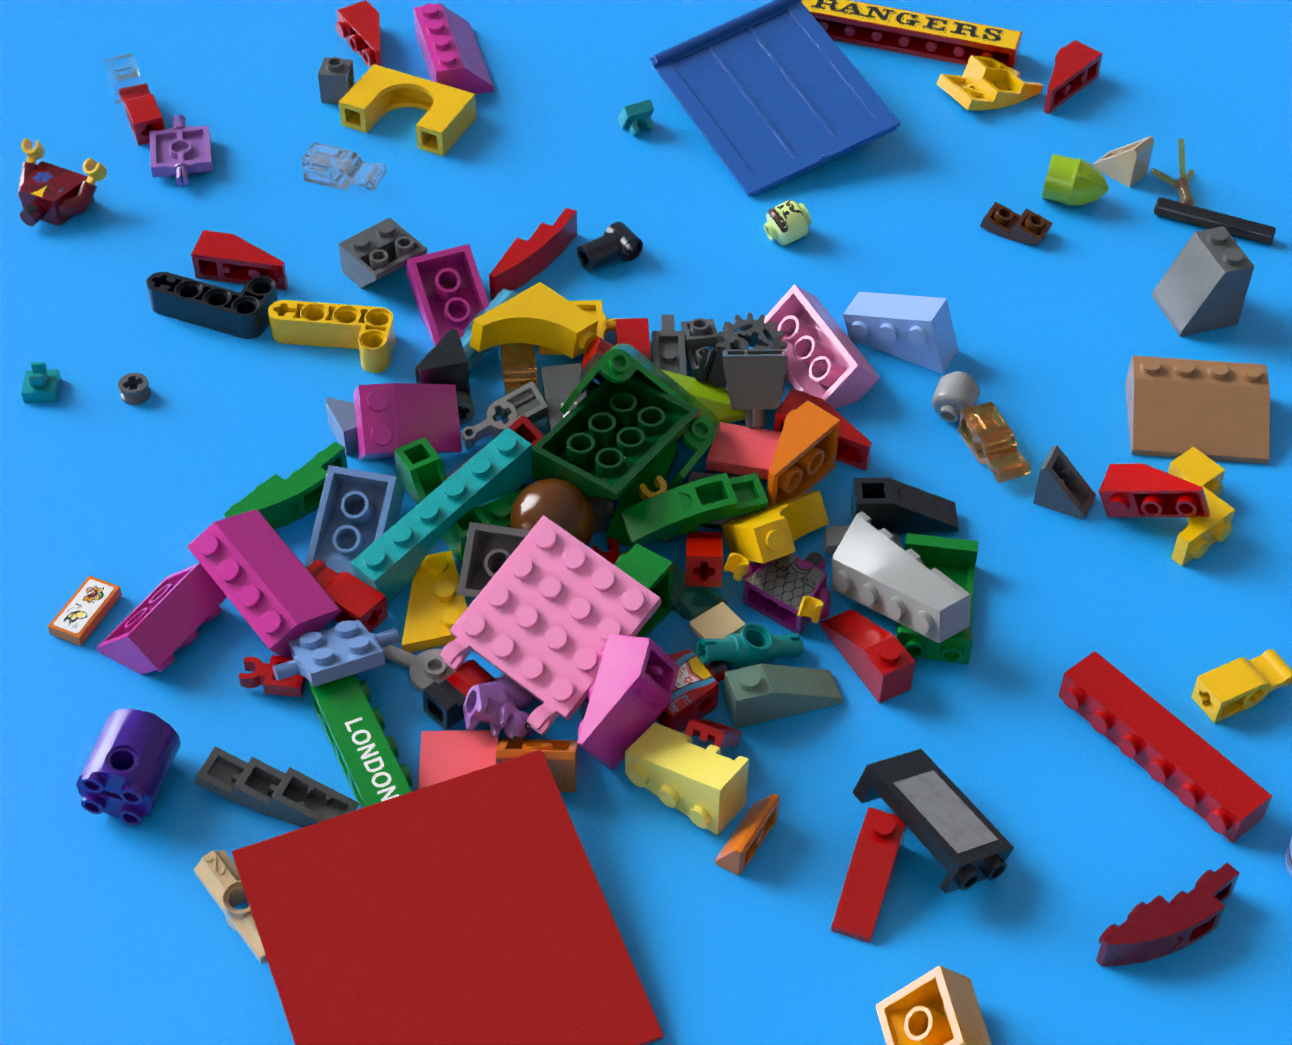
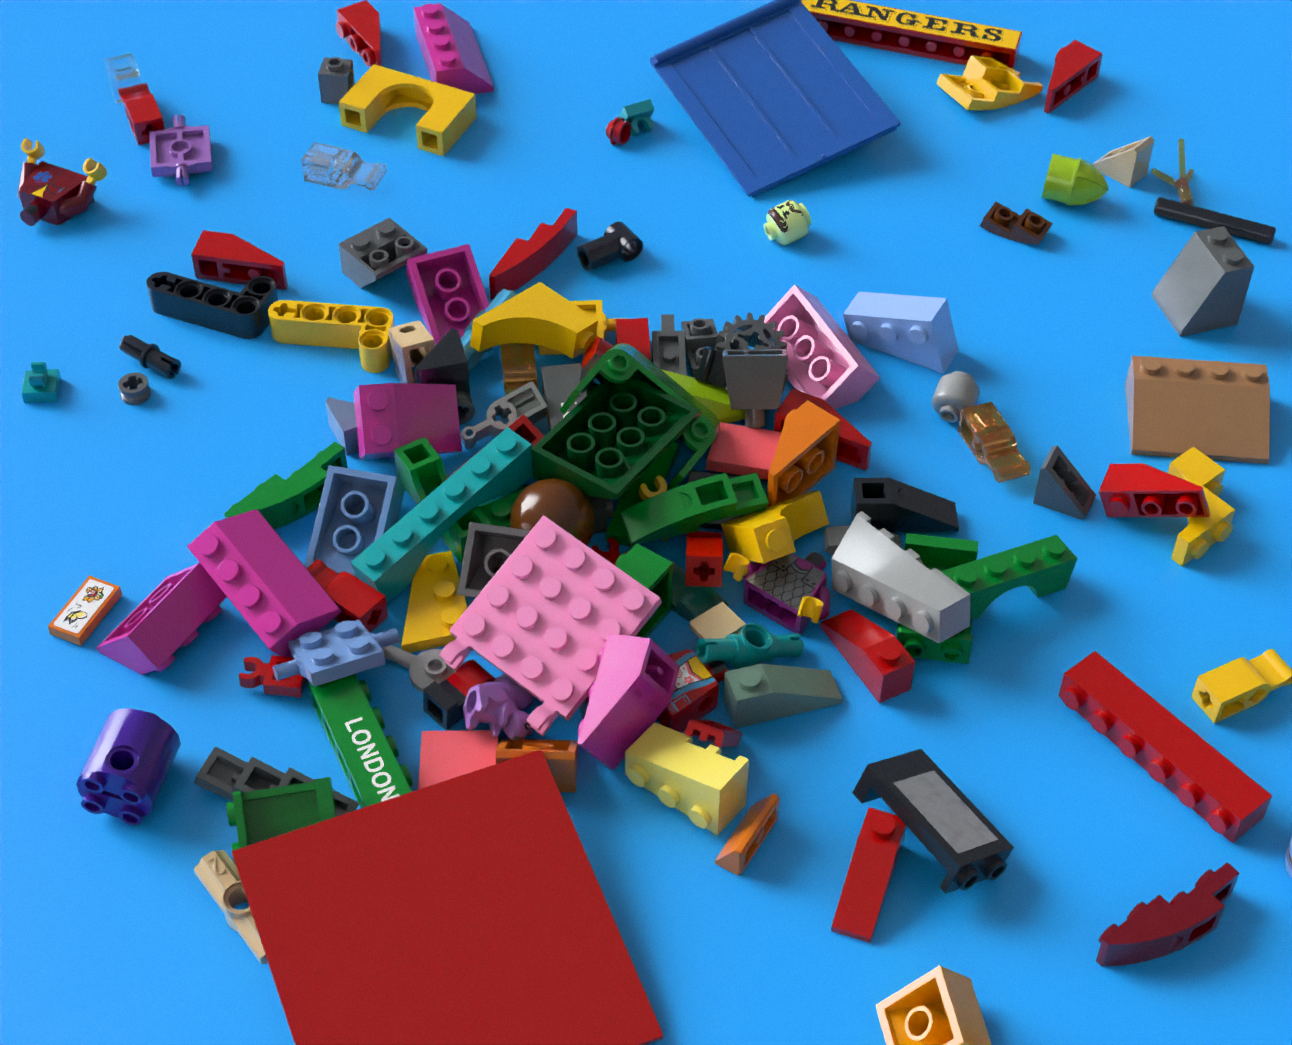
none -> black axle [119,335,181,379]
none -> green panel [226,777,337,864]
none -> tan torso [388,321,435,384]
none -> red plate [606,117,631,145]
none -> green arch [941,535,1078,620]

